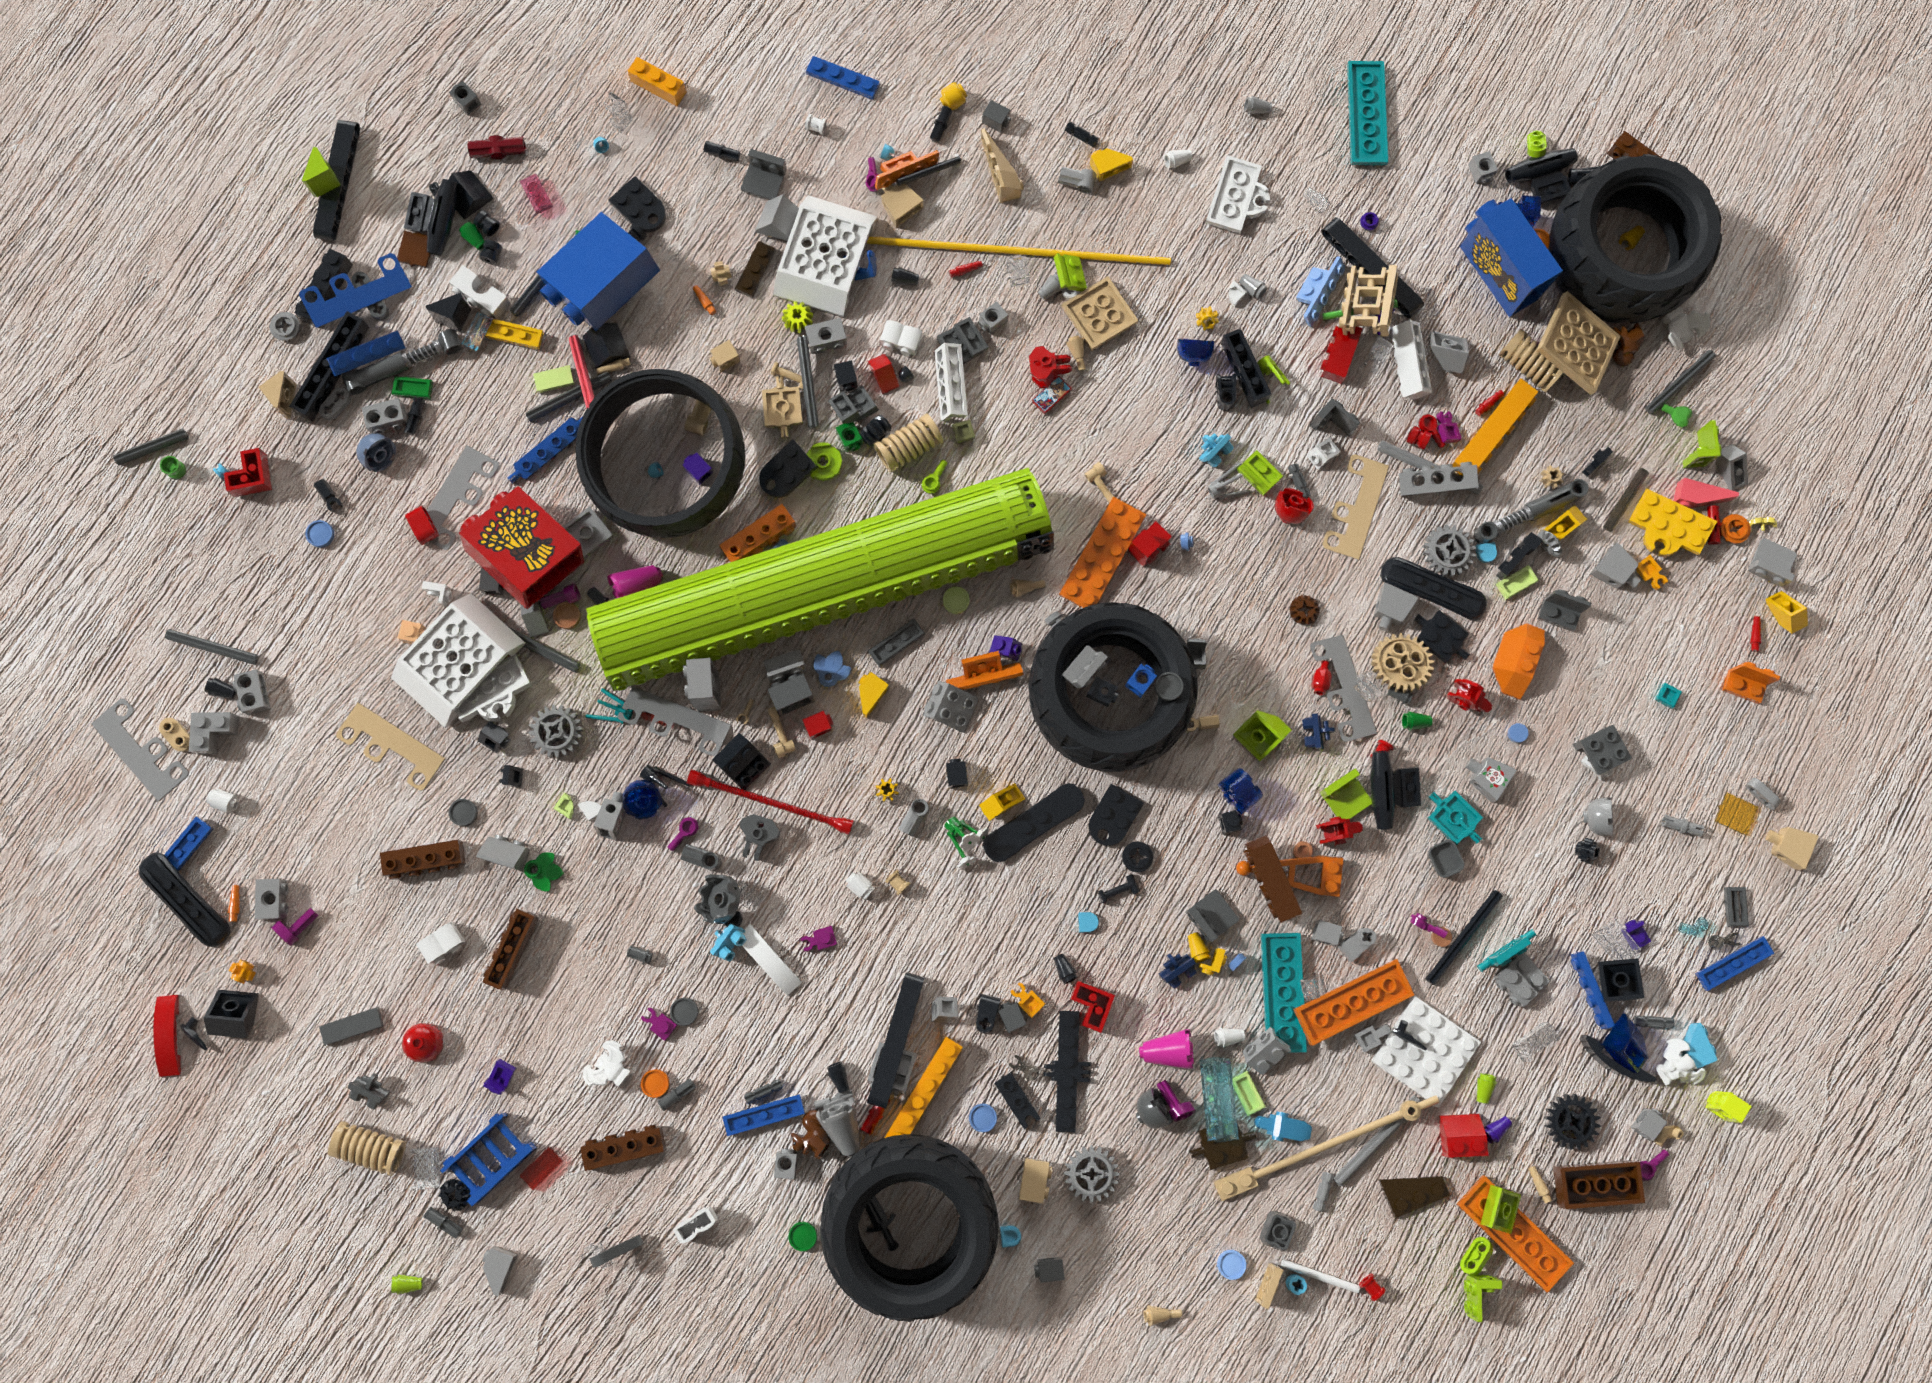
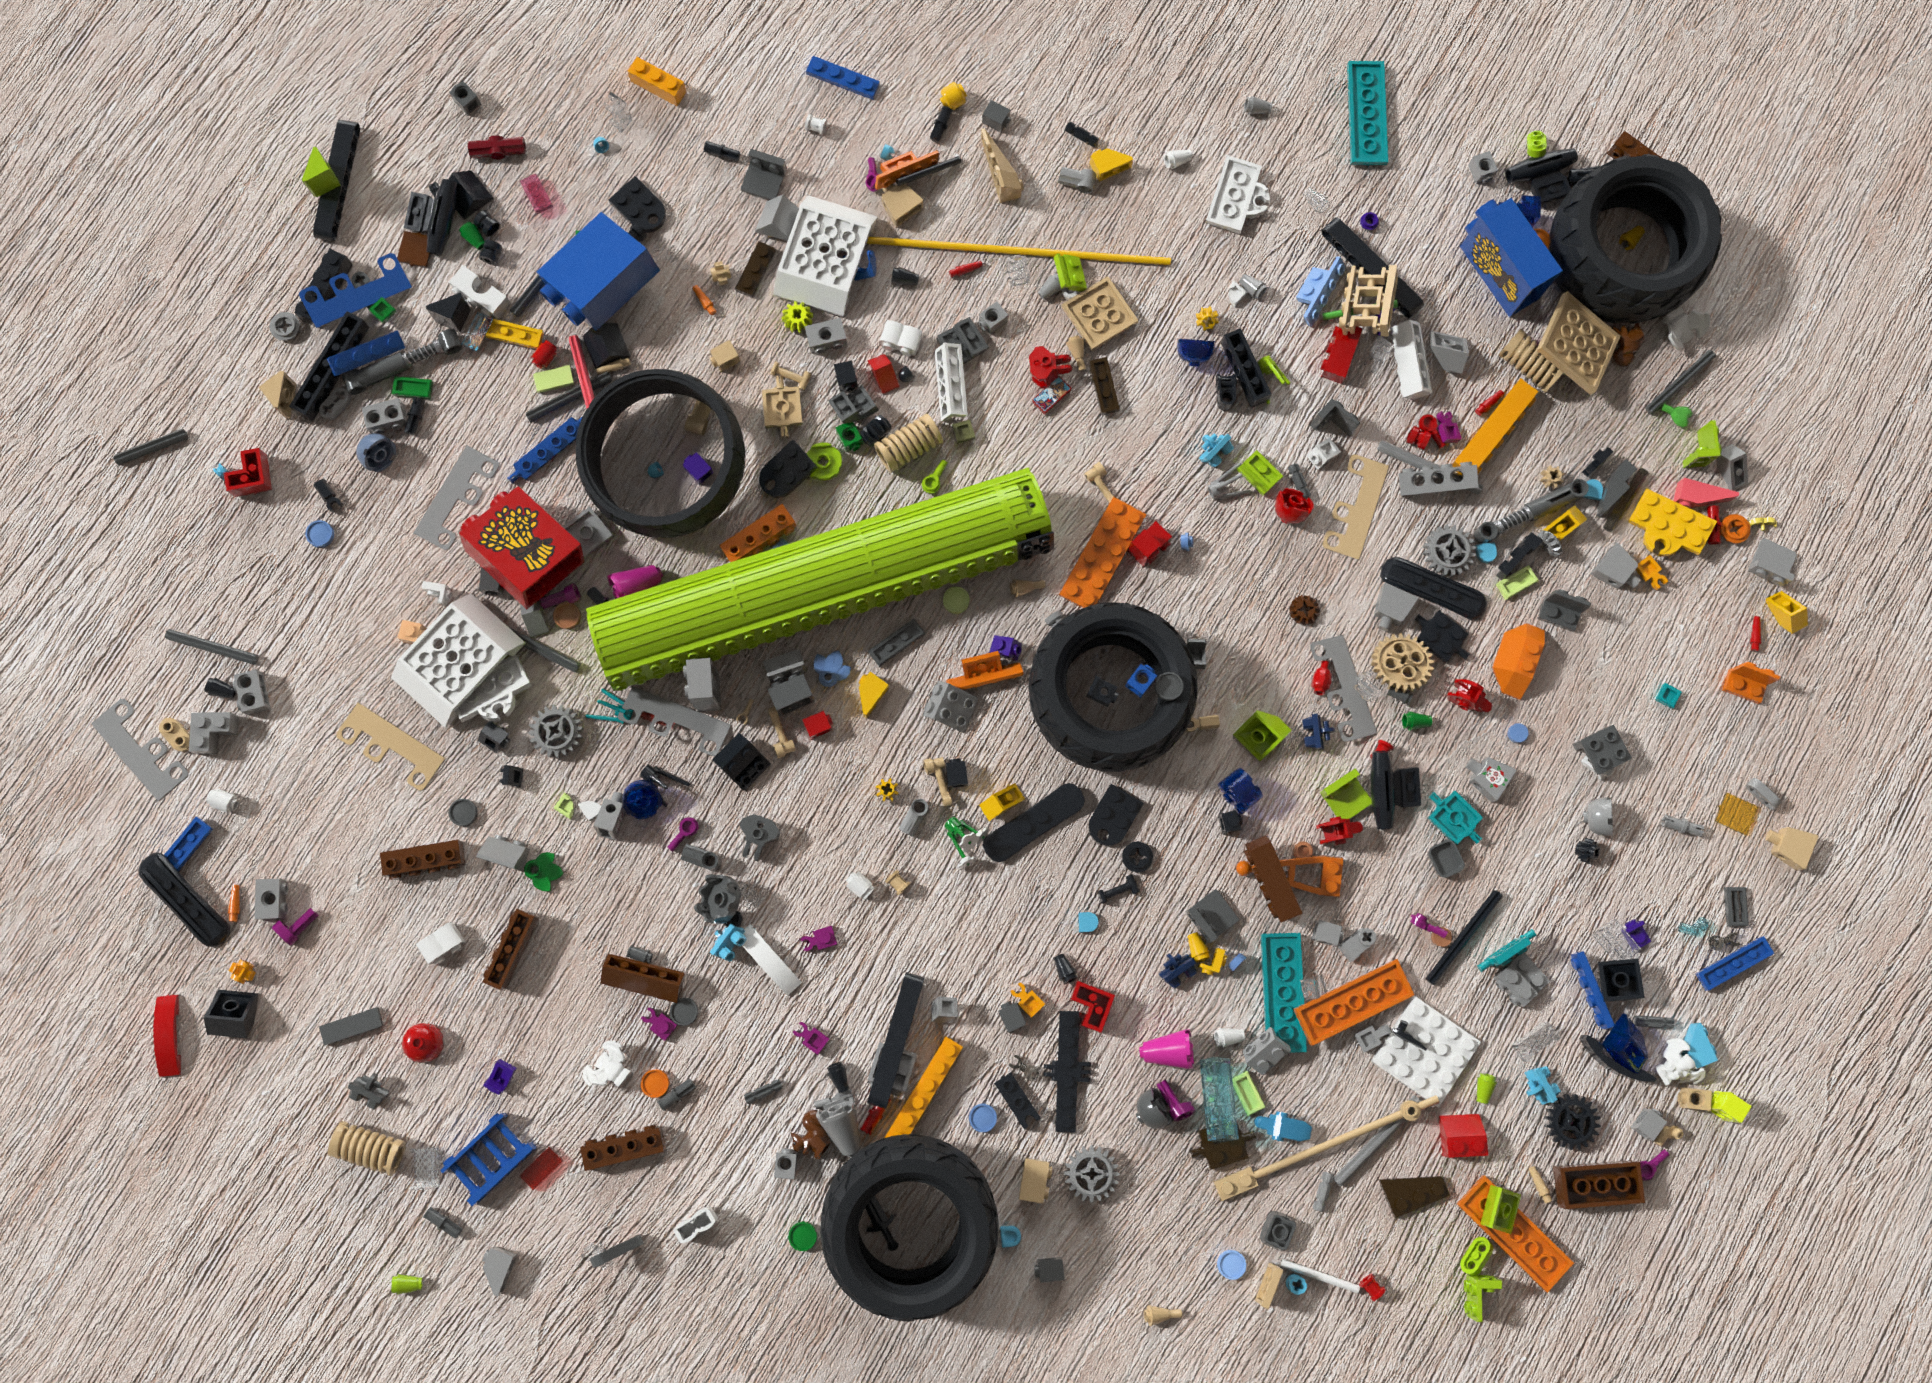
bright green wheel [160,456,186,479] -> none
black bar [180,1017,208,1051] -> none
red beam [405,505,439,545] -> none
black gear [438,1179,470,1212] -> none
red hose [687,769,854,835] -> none
blue plate [722,1094,805,1136] -> none
dark grey axle [797,336,819,428] -> none
black piece [976,994,1000,1034] -> none
light grey bracket [1063,646,1108,688] -> none
dark purple cone [1484,1116,1512,1144] -> none
none -> green tile [369,297,397,324]
none -> red brick [531,340,558,369]
none -> reddish brown brick [600,953,685,1003]
none -> magenta plate [793,1022,830,1055]
none -> tan brick [923,757,952,807]
none -> dark brown plate [1088,357,1120,415]
none -> medium azure hips [1524,1066,1561,1105]
none -> medium azure tile [1583,479,1603,501]
none -> dark grey slope [1596,459,1637,517]
none -> tan brick [1678,1087,1712,1111]

